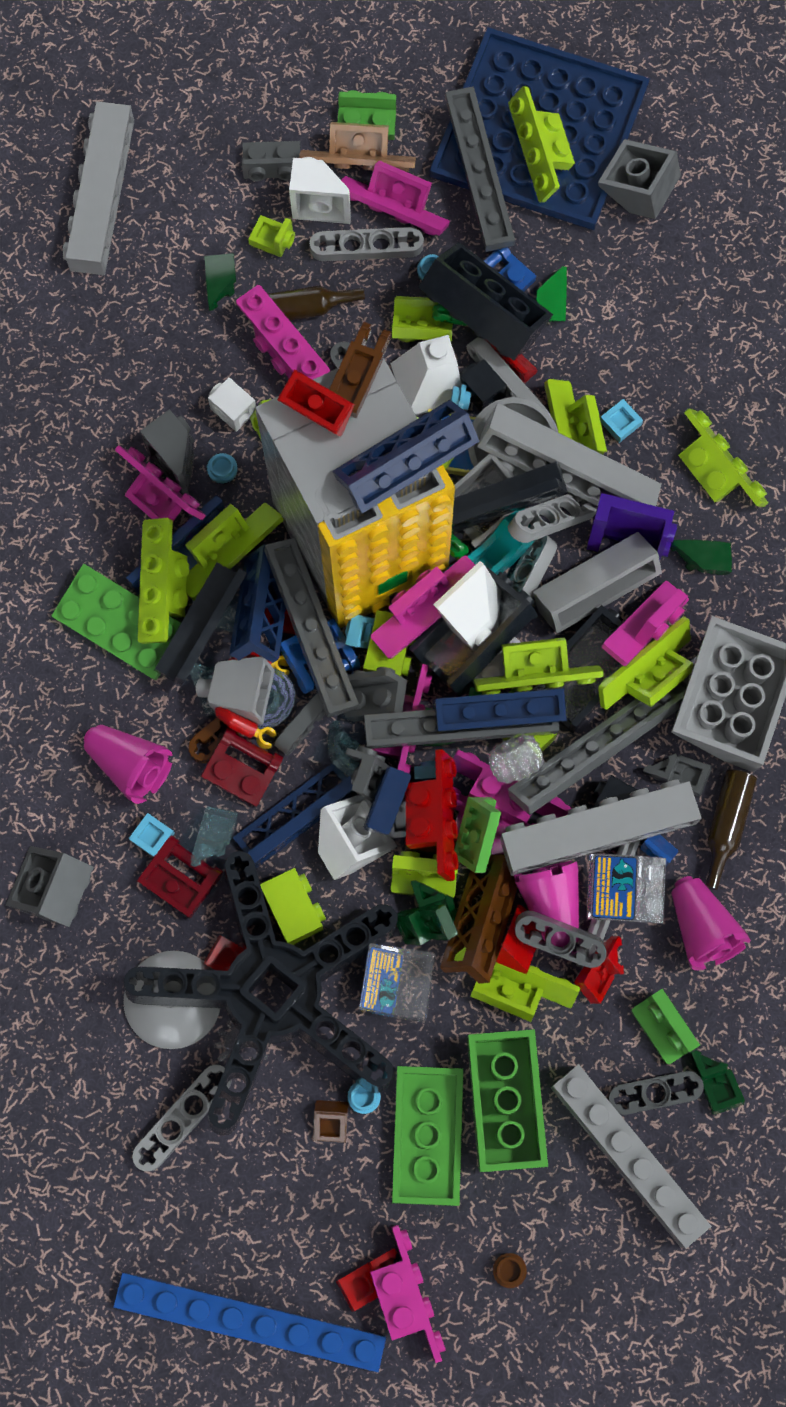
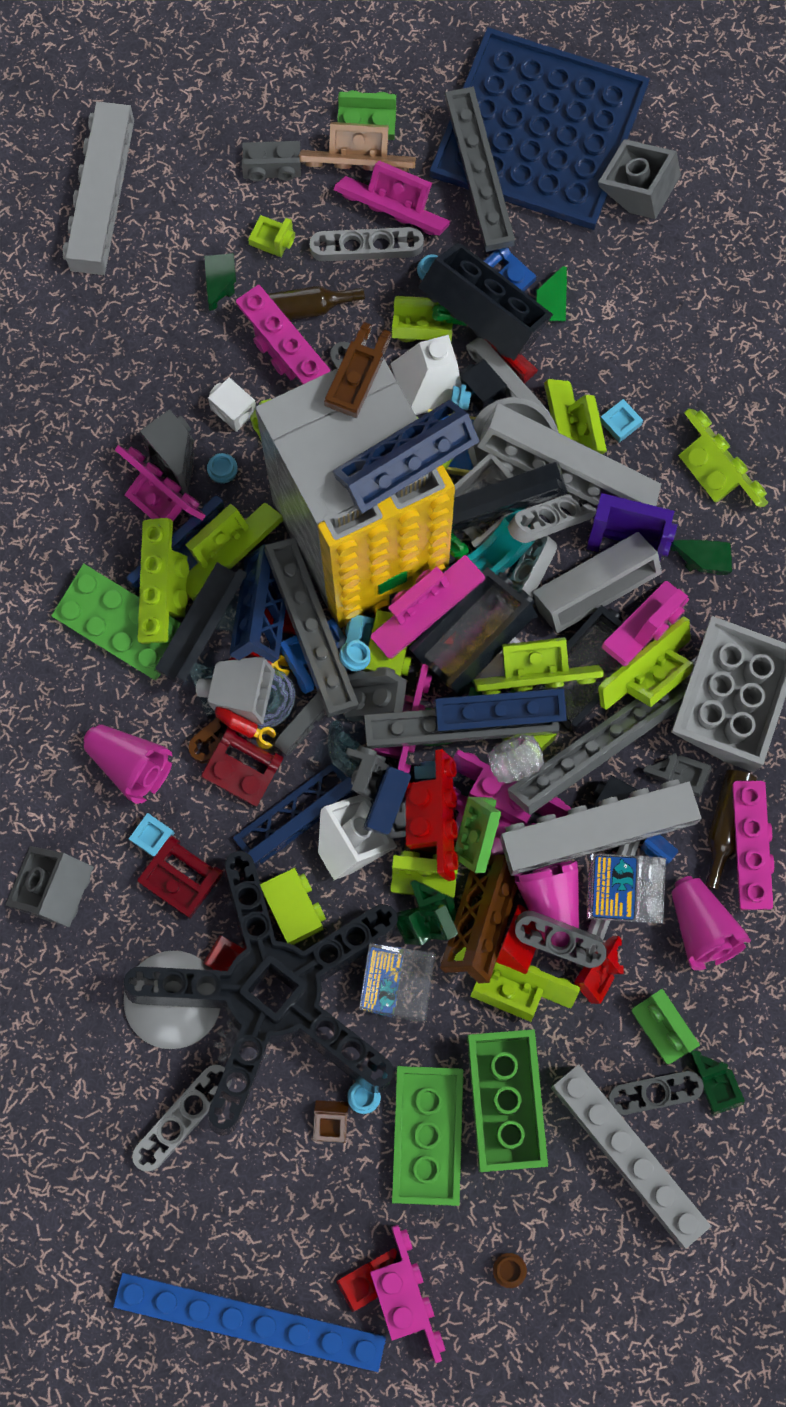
clear light blue slope [191,806,238,867] -> none
red slope [277,369,355,437] -> none
white slope [289,157,351,224] -> none
white slope [433,561,501,652] -> none
lime bracket [508,86,575,202] -> none
none -> medium azure plate [339,640,371,671]
none -> dark pink bracket [732,781,774,910]

